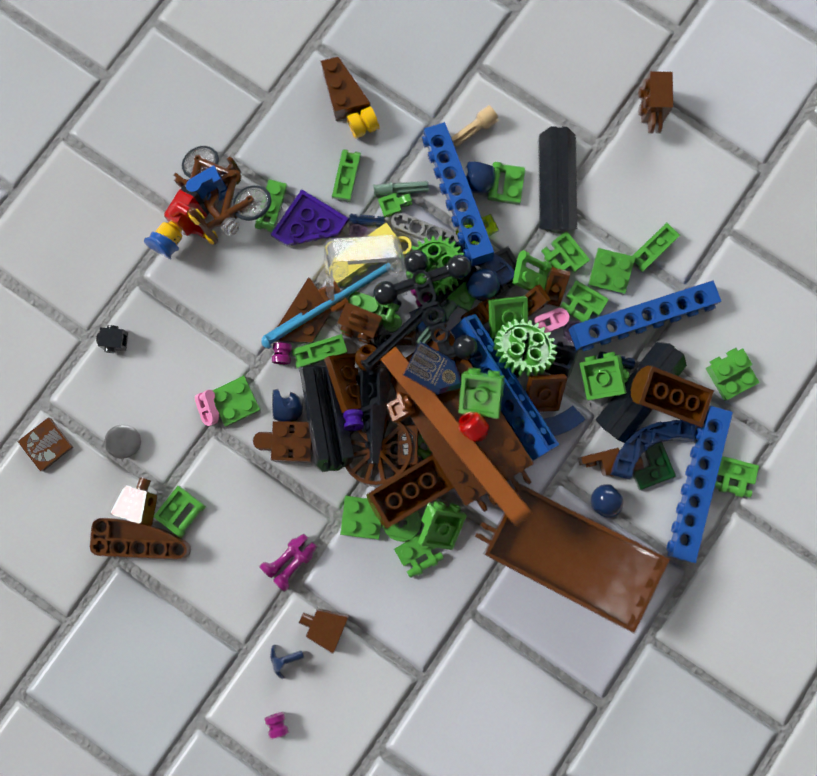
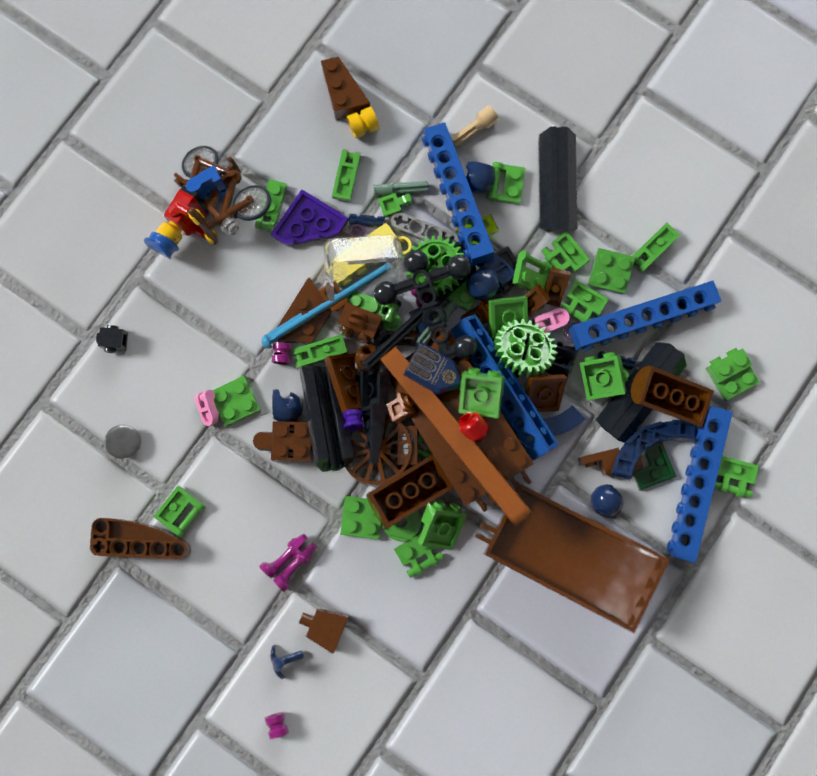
reddish brown tile [17,417,74,472] -> none
torso [110,477,158,526] -> none
reddish brown brick [638,71,673,134] -> none

